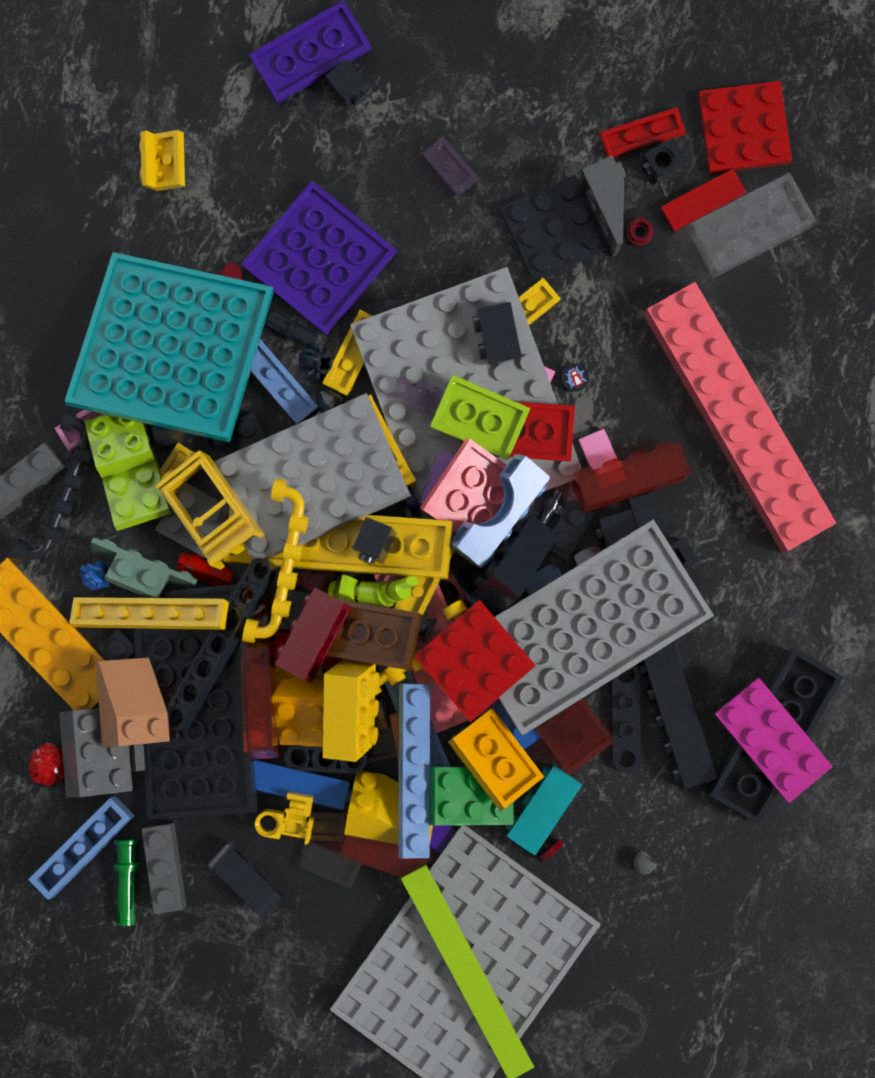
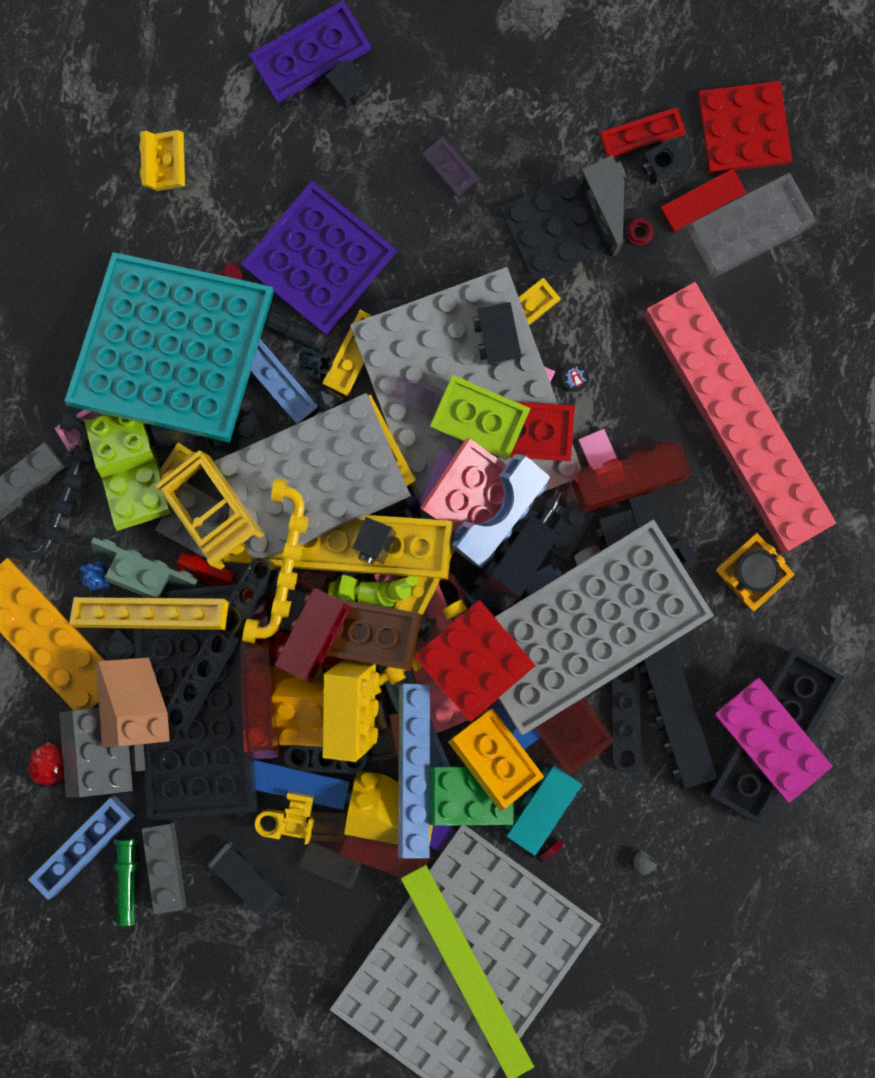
none -> piece [715,533,795,612]

